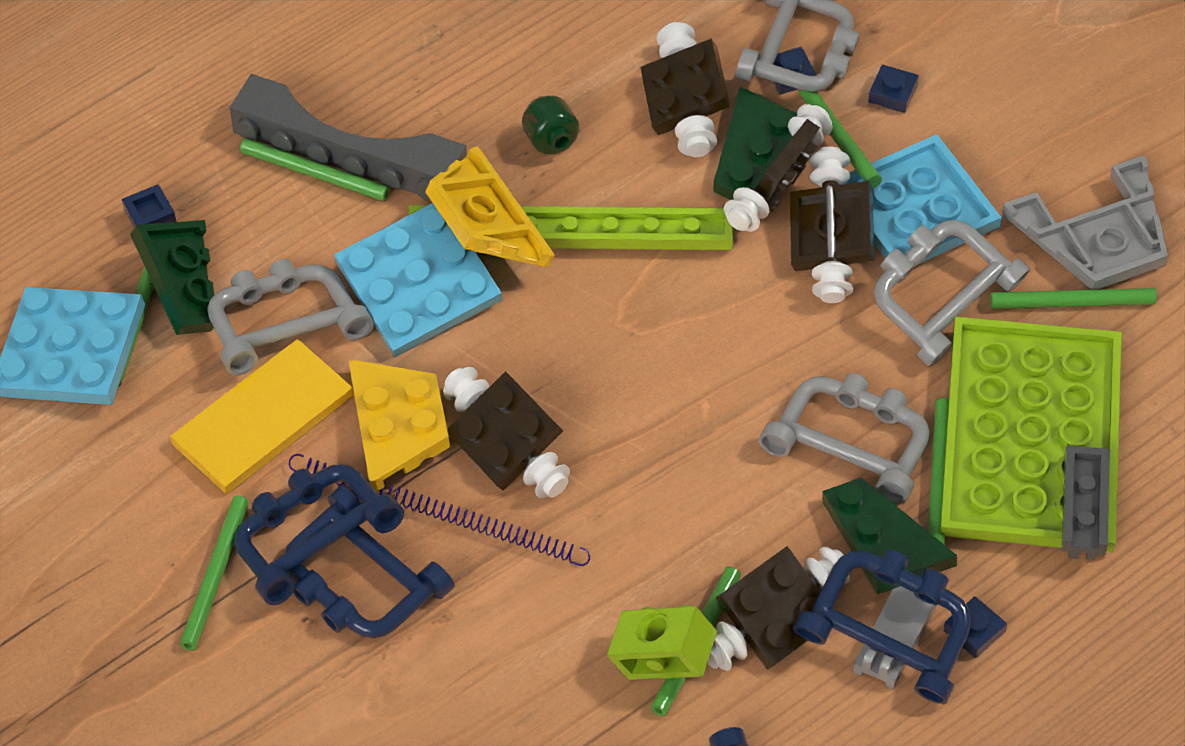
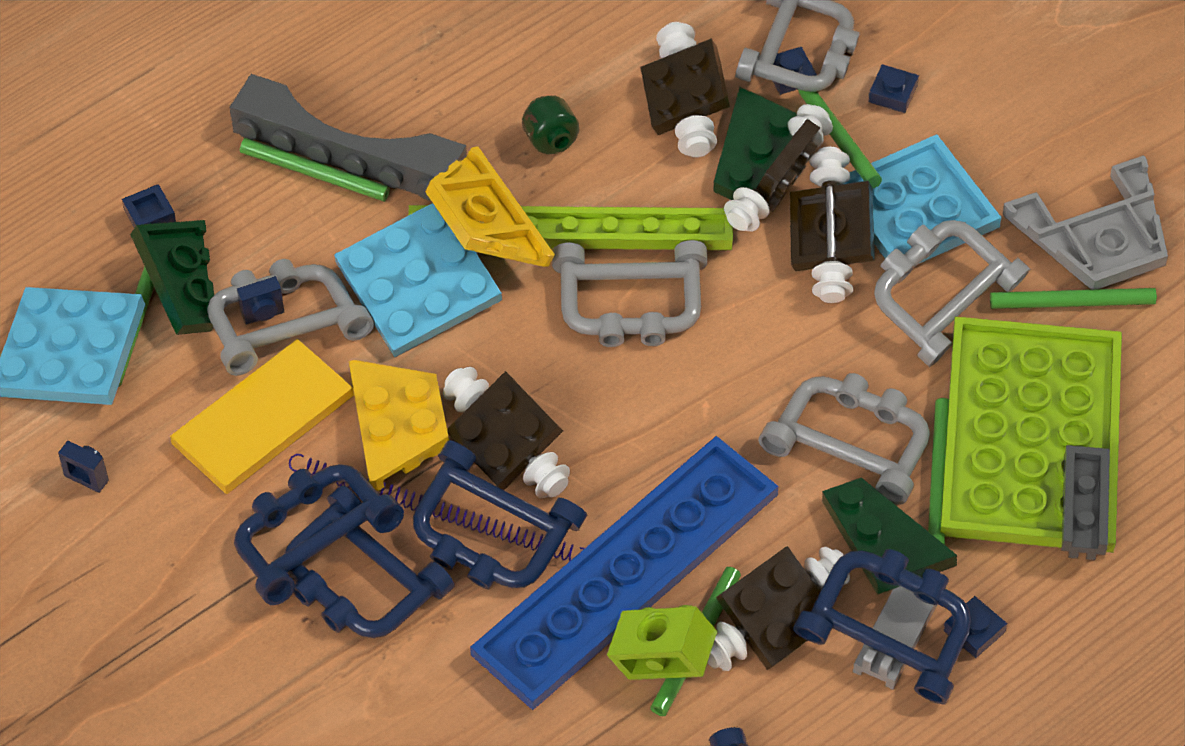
bright green piece [179,496,249,651] -> none
none -> dark blue plate [58,440,109,493]
none -> dark blue plate [237,276,285,325]
none -> dark blue bar [413,440,588,589]
none -> blue plate [470,436,779,710]
none -> light grey bar [552,240,708,347]

